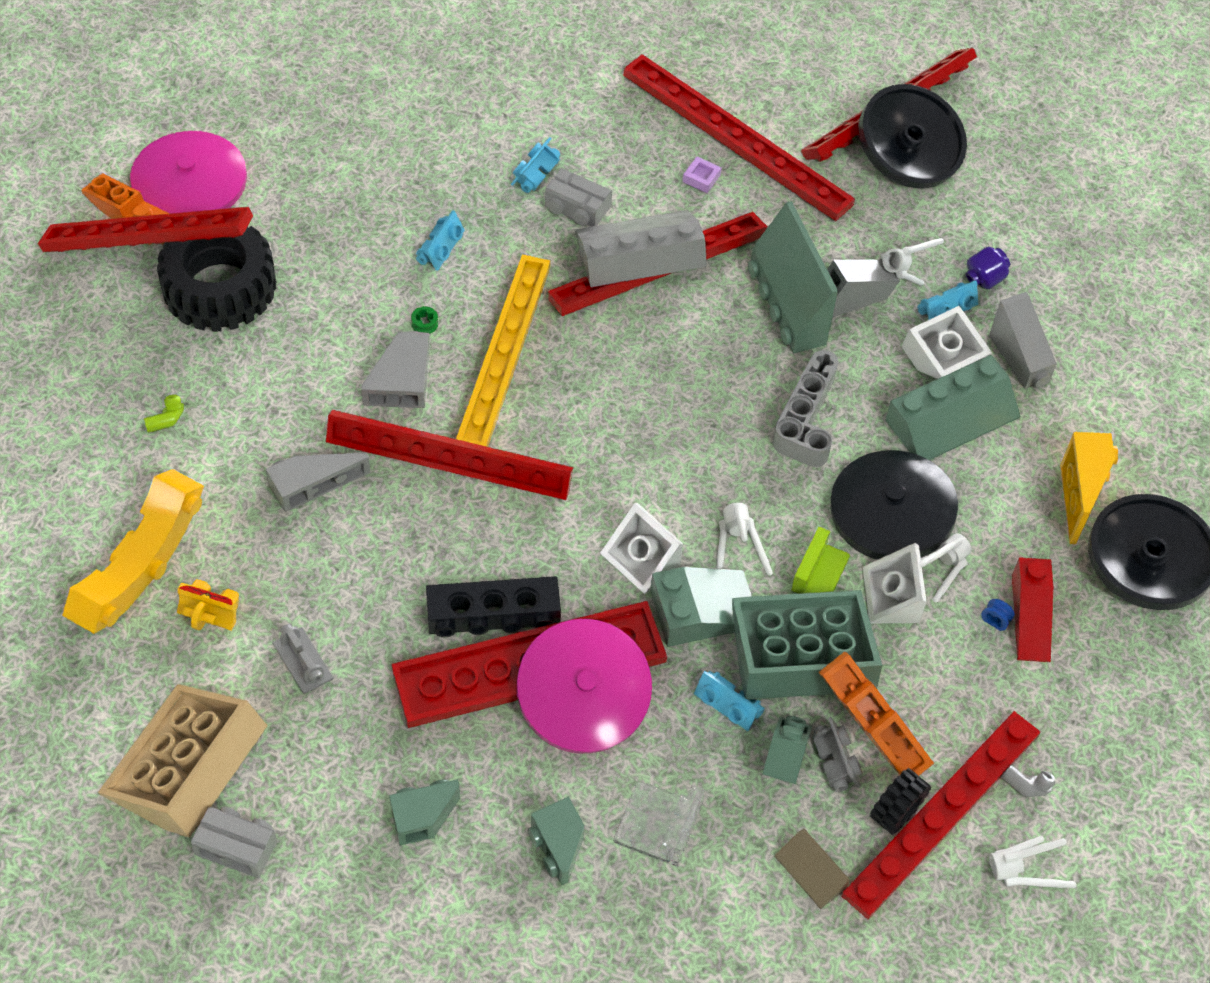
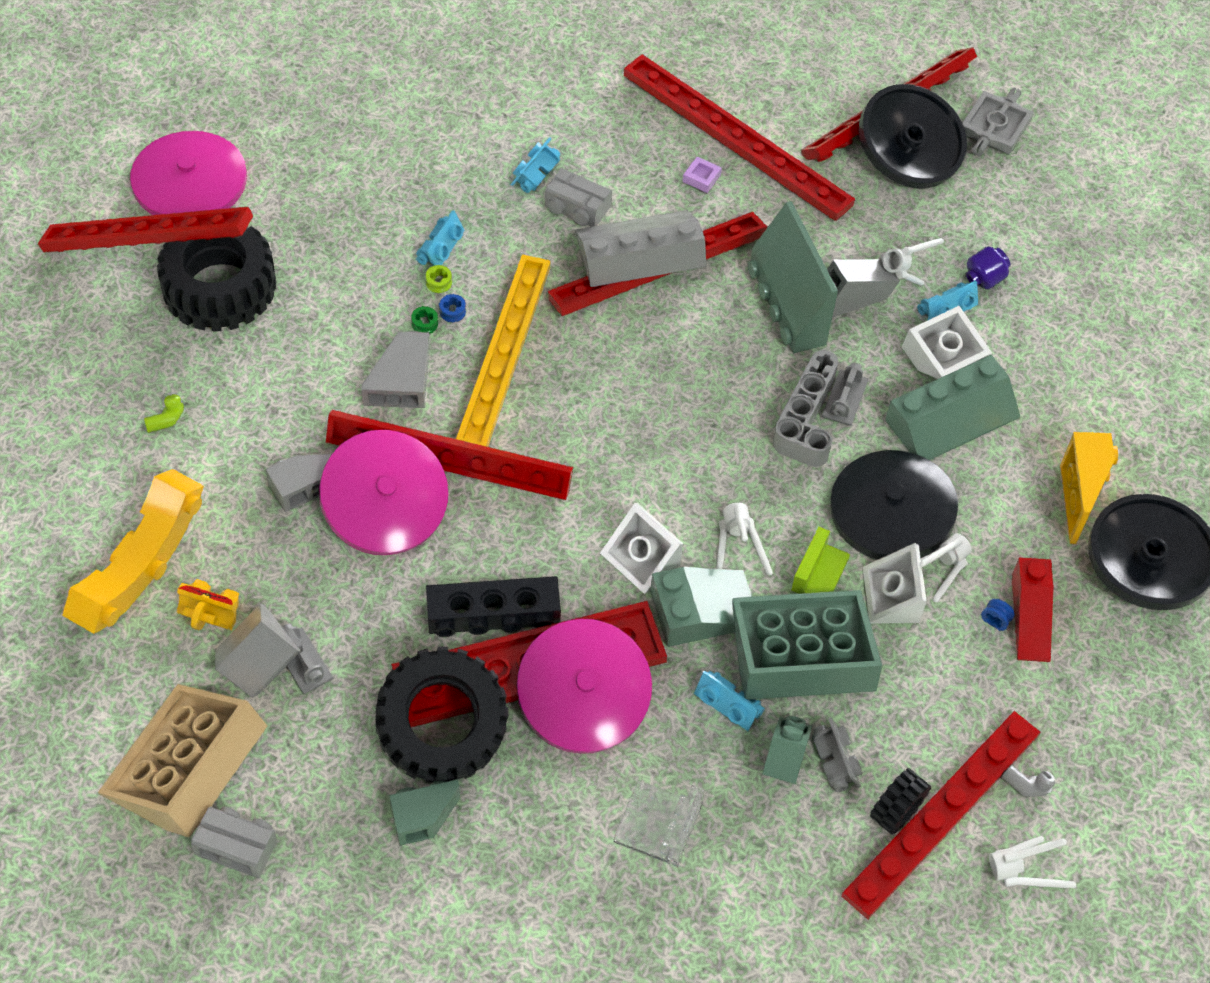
orange slope [82,173,169,245] -> none
sand green slope [528,796,585,885] -> none
dark tan slope [774,828,850,909] -> none
orange slope [818,651,934,776] -> none
light grey slope [989,292,1057,389] -> none
none -> light grey slope [215,603,301,698]
none -> dark pink dish [319,430,448,556]
none -> black tyre [375,647,509,784]
none -> lime bush [425,265,452,293]
none -> blue bush [439,294,466,323]
none -> light grey hinge [822,363,869,426]
none -> light grey plate [962,88,1034,156]

